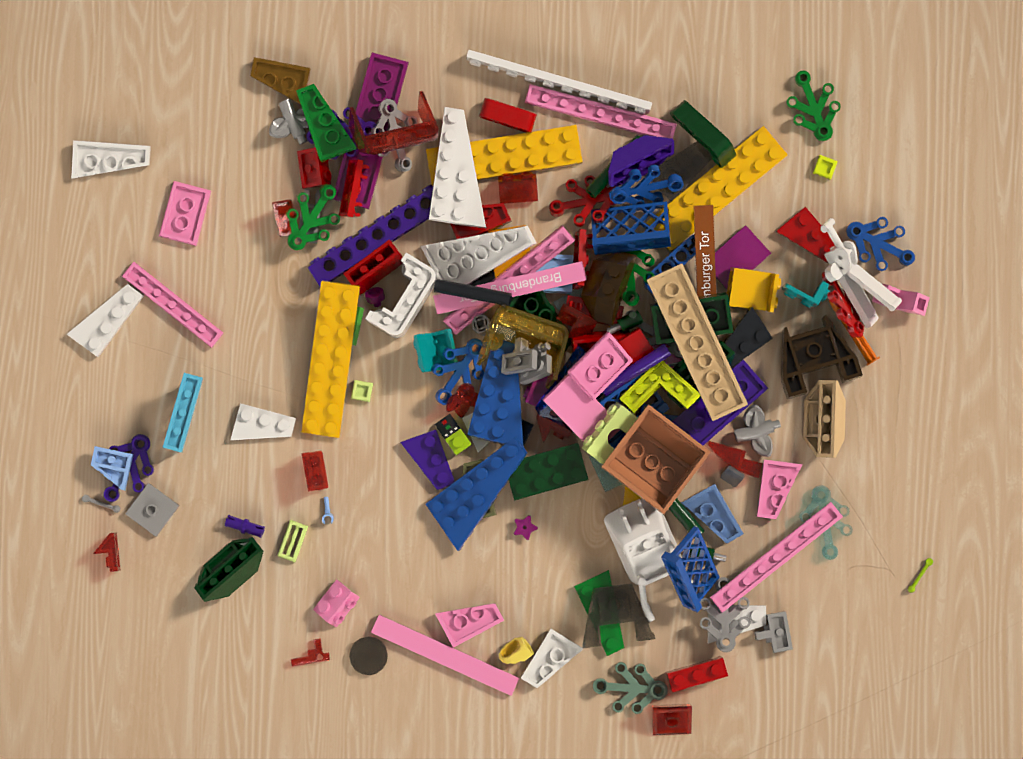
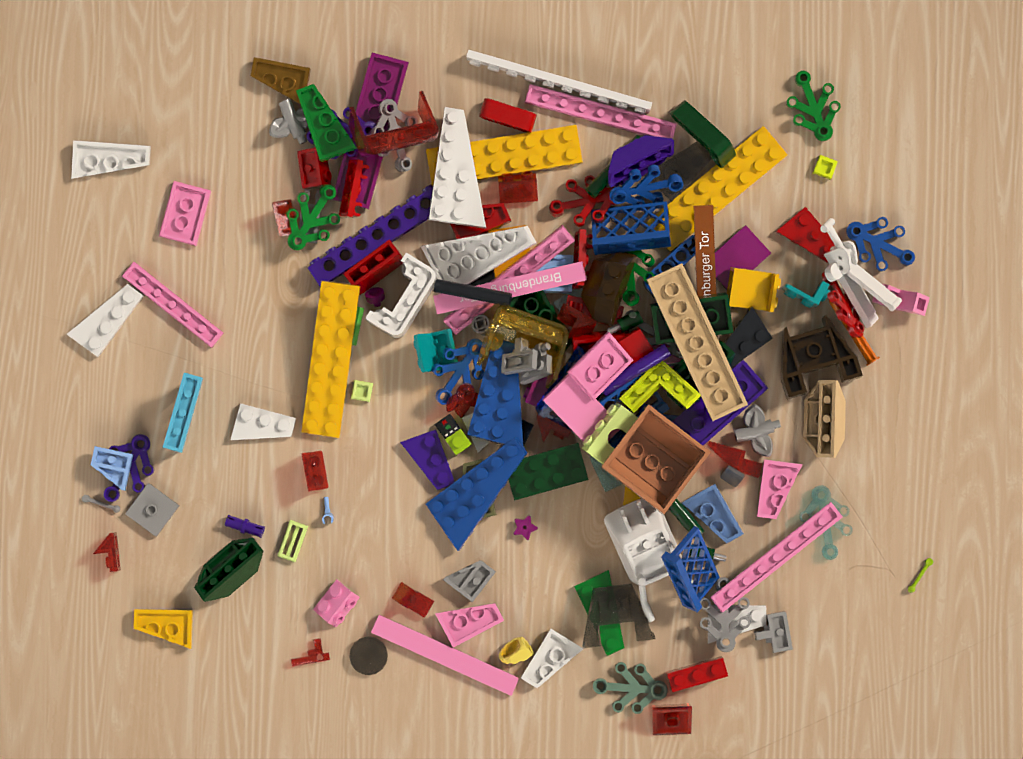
none -> yellow wing [134,609,193,649]
none -> clear red slope [392,582,434,618]
none -> light grey wing [443,560,496,602]

